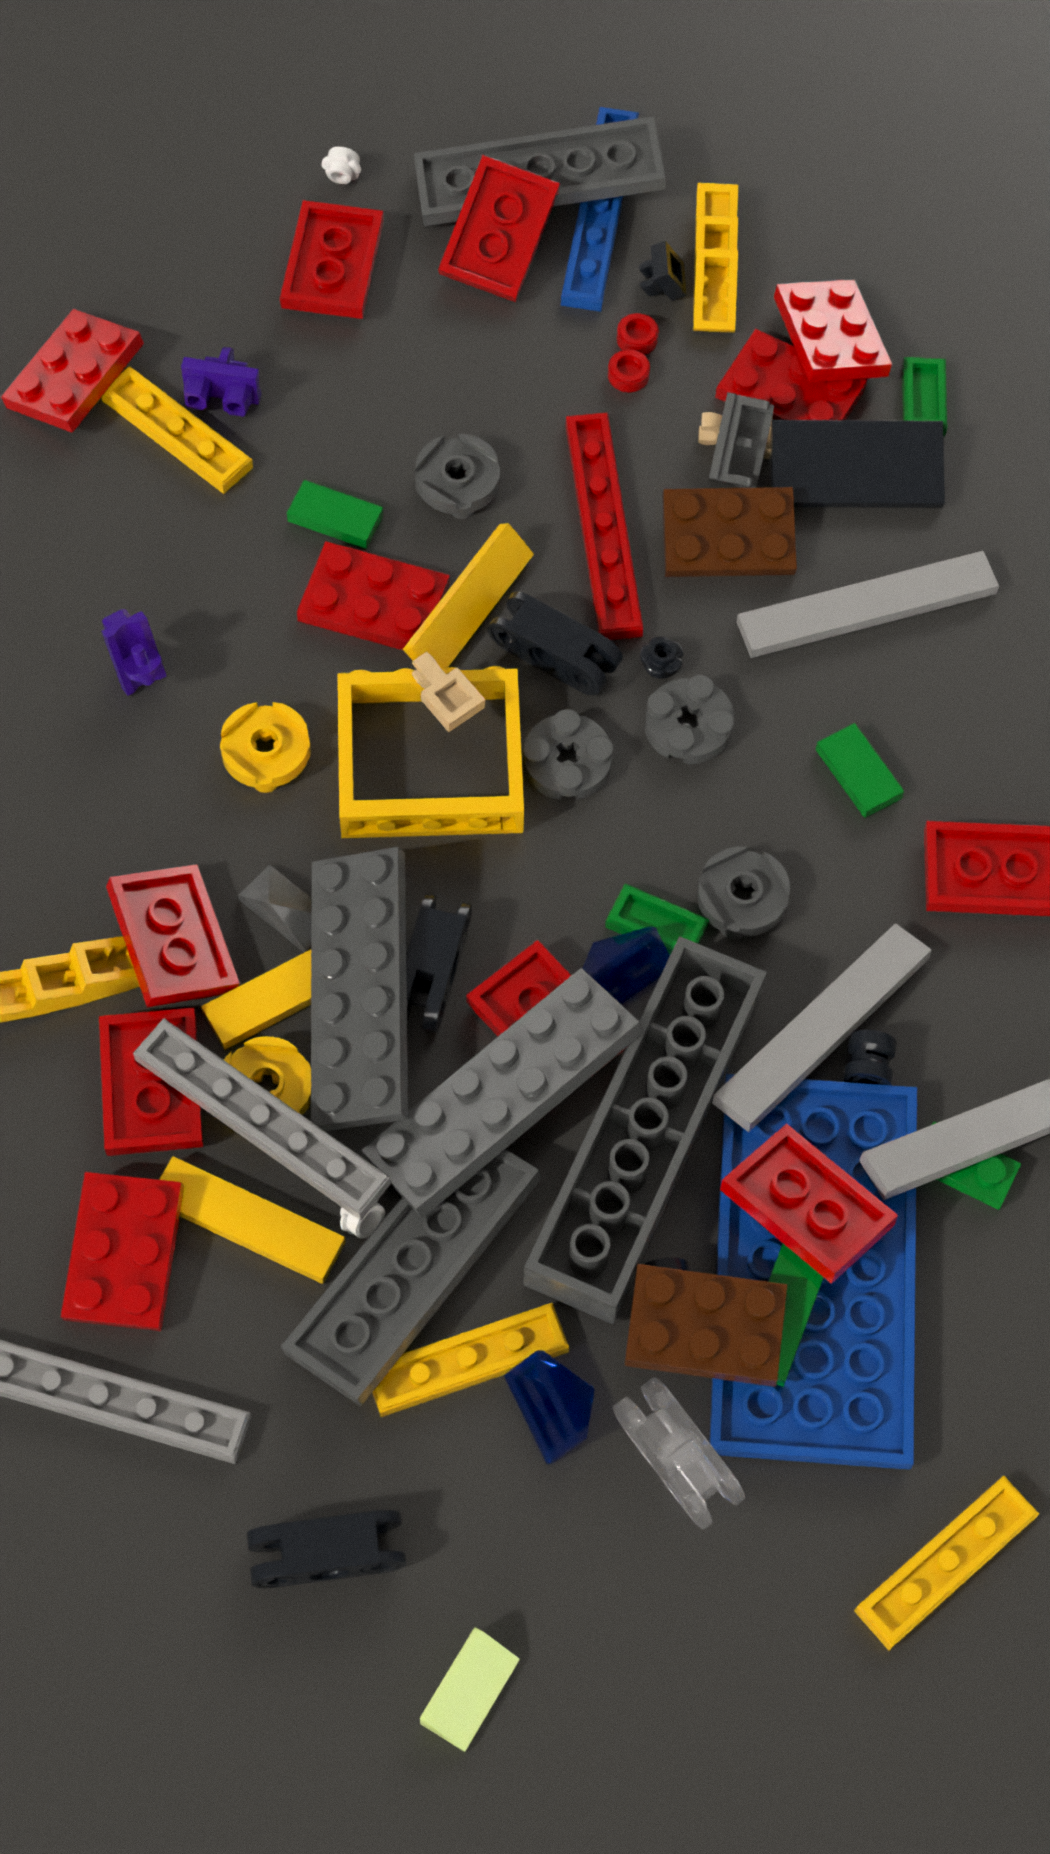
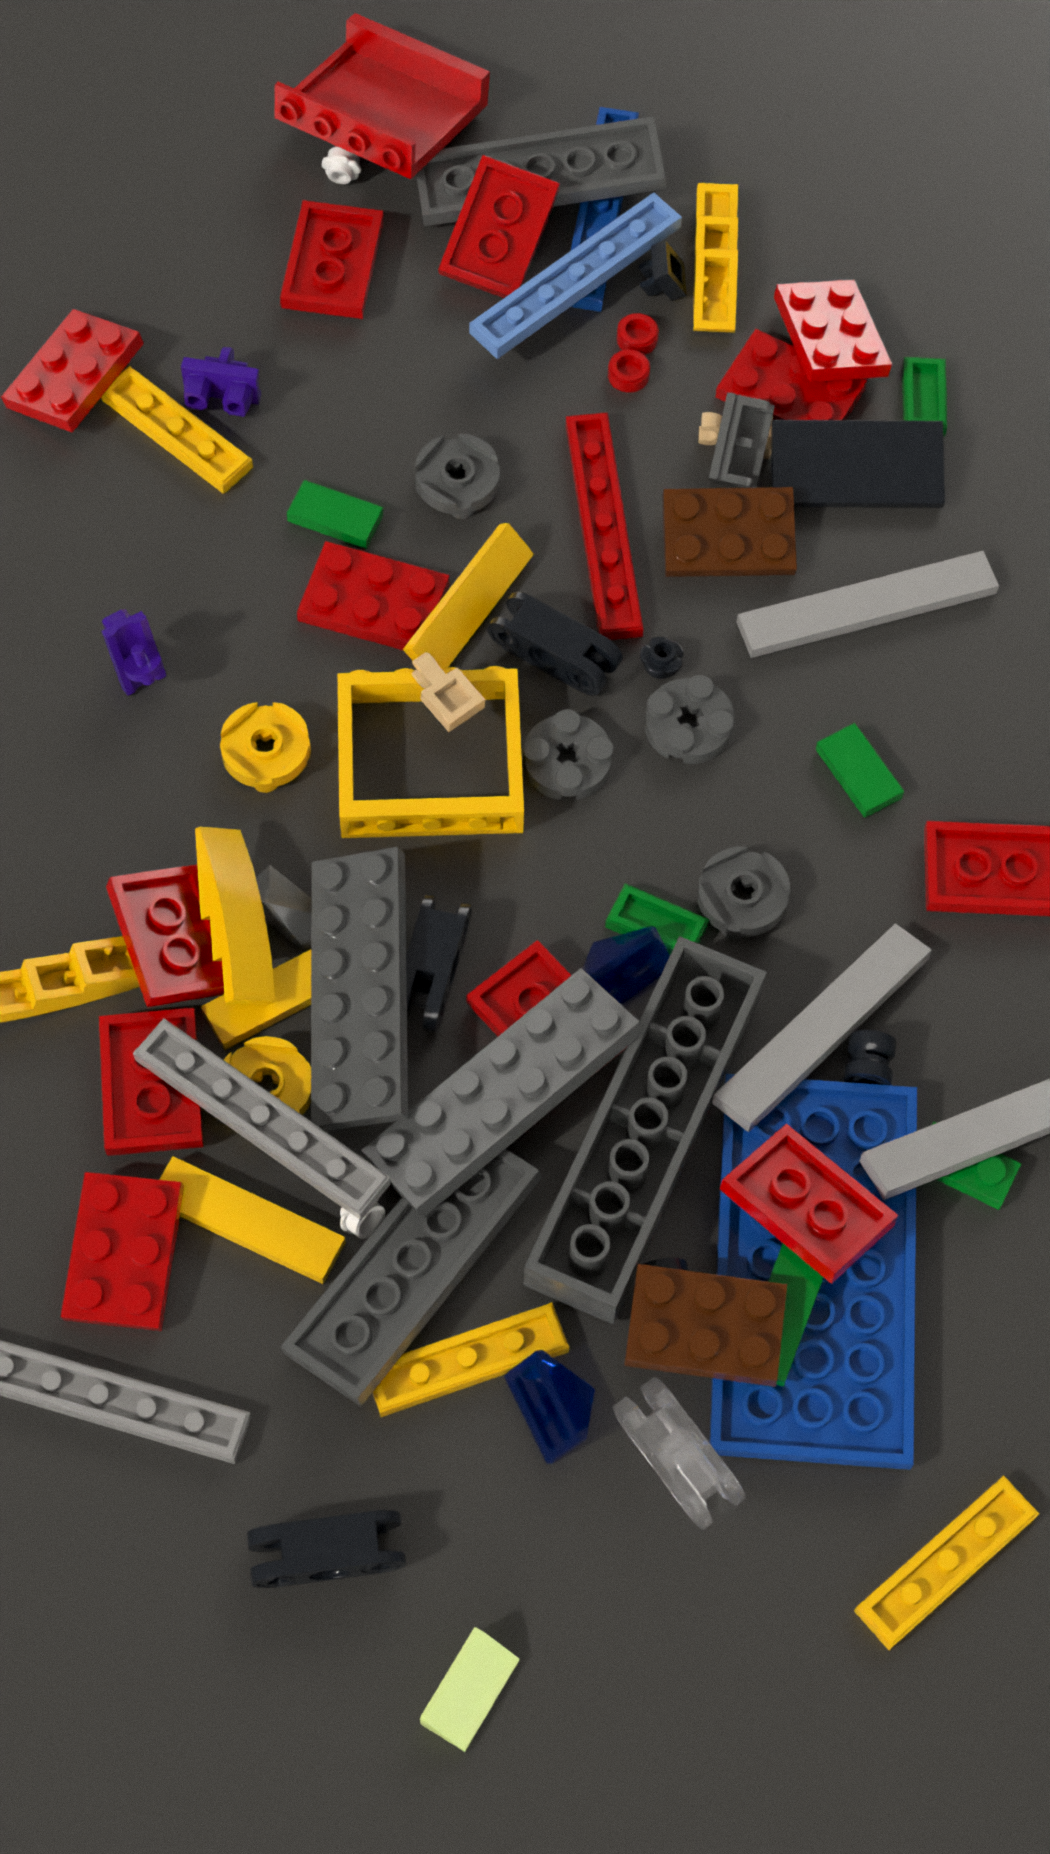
none -> yellow slope [195,827,276,1005]
none -> red panel [275,13,490,179]
none -> medium blue plate [469,192,682,359]

